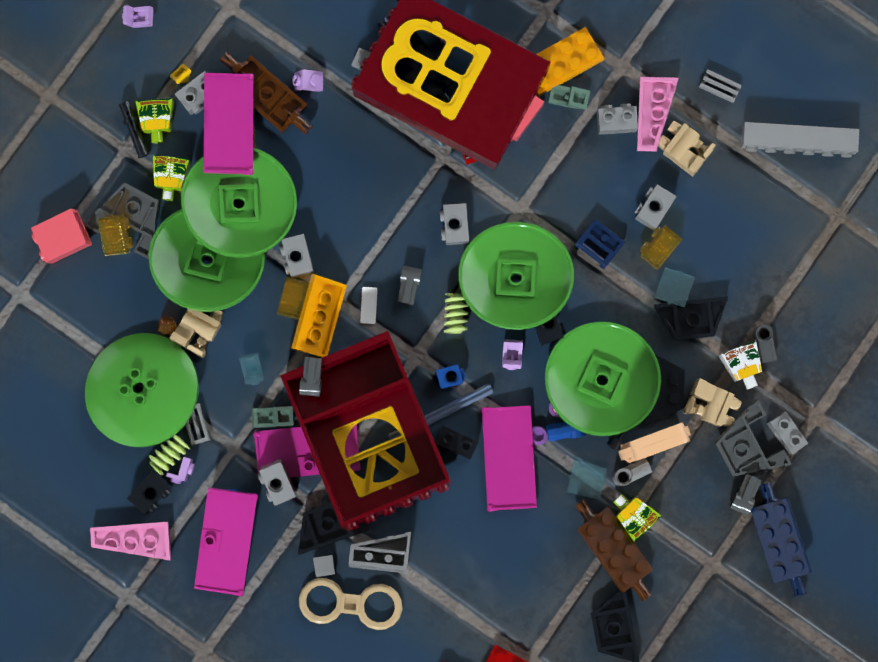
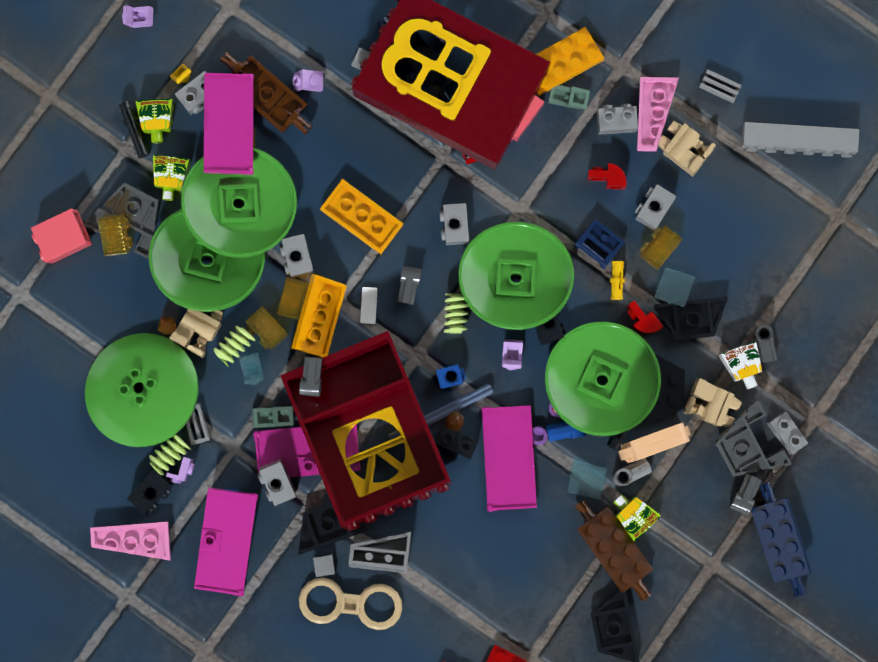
none -> yellowish green piece [213,326,256,367]
none -> clear yellow brick [245,306,289,350]
none -> light orange plate [320,179,404,255]
none -> clear orange plate [445,412,465,431]
none -> red brick [587,163,626,190]
none -> yellow pin [610,261,625,300]
none -> red brick [627,300,663,334]

